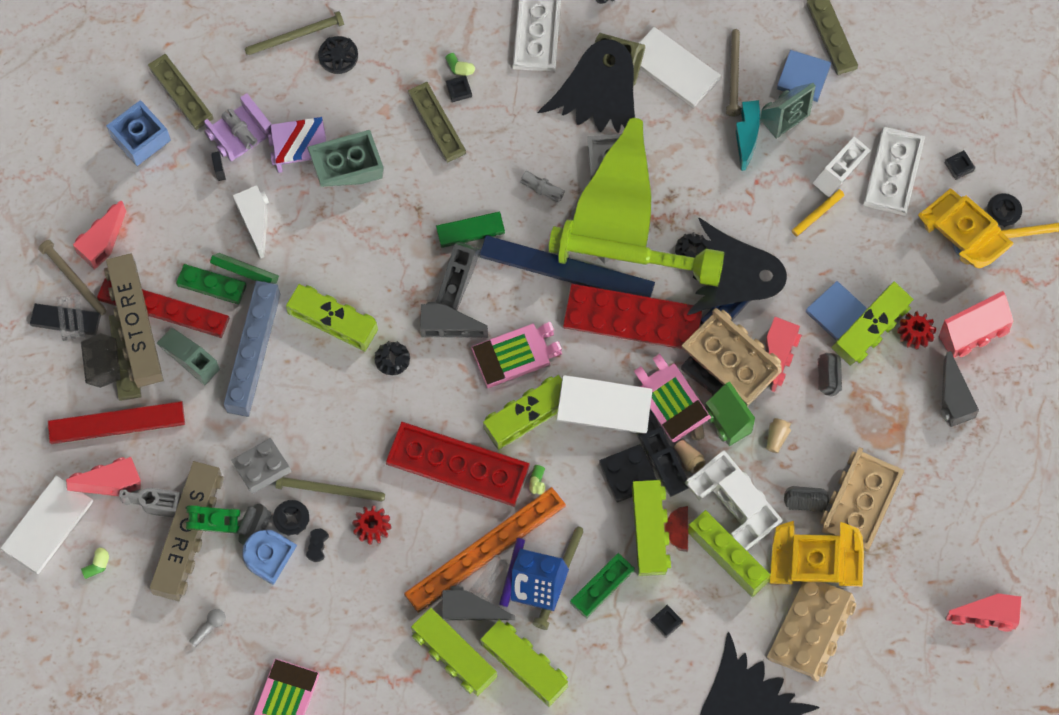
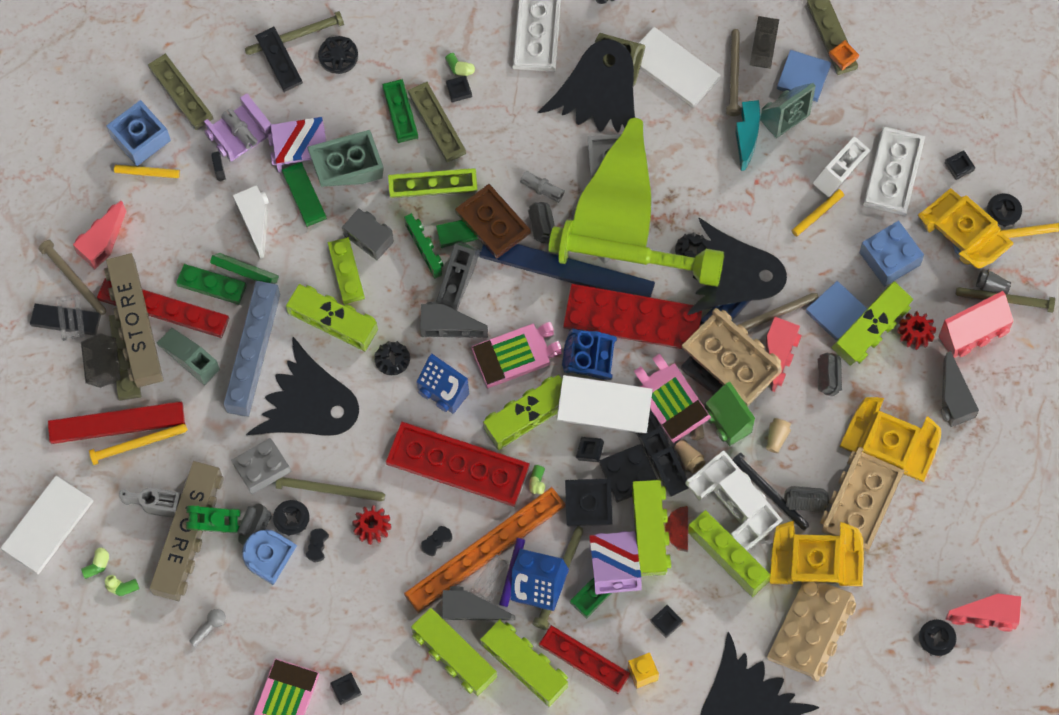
coral slope [66,457,141,496] -> none
none -> yellow bar [89,424,188,465]
none -> arm [105,575,140,596]
none -> yellow bar [114,164,180,178]
none -> black piece [246,337,359,436]
none -> black tile [255,26,303,92]
none -> green tile [282,162,327,227]
none -> lime plate [327,237,365,304]
none -> black tile [330,673,362,705]
none -> dark grey brick [342,208,394,260]
none -> green tile [382,79,419,143]
none -> lime brick [388,168,477,199]
none -> green plate [404,213,444,279]
none -> blue slope [416,353,470,414]
none -> black piece [421,526,453,556]
none -> reddish brown plate [455,184,531,259]
none -> dark grey piece [528,202,555,244]
none -> red tile [539,625,631,694]
none -> blue slope [562,329,617,380]
none -> black plate [565,478,613,527]
none -> black tile [576,437,604,462]
none -> lavender panel [589,531,642,595]
none -> yellow brick [628,652,659,689]
none -> black bar [733,452,809,530]
none -> dark tan bar [740,293,819,330]
none -> clear smoke brick [750,16,779,69]
none -> orange tile [828,40,859,70]
none -> yellow piece [839,397,941,482]
none -> medium blue brick [859,220,924,287]
none -> black gear [919,619,957,657]
none -> olive bar [955,287,1055,313]
none -> dark grey cone [976,270,1011,294]

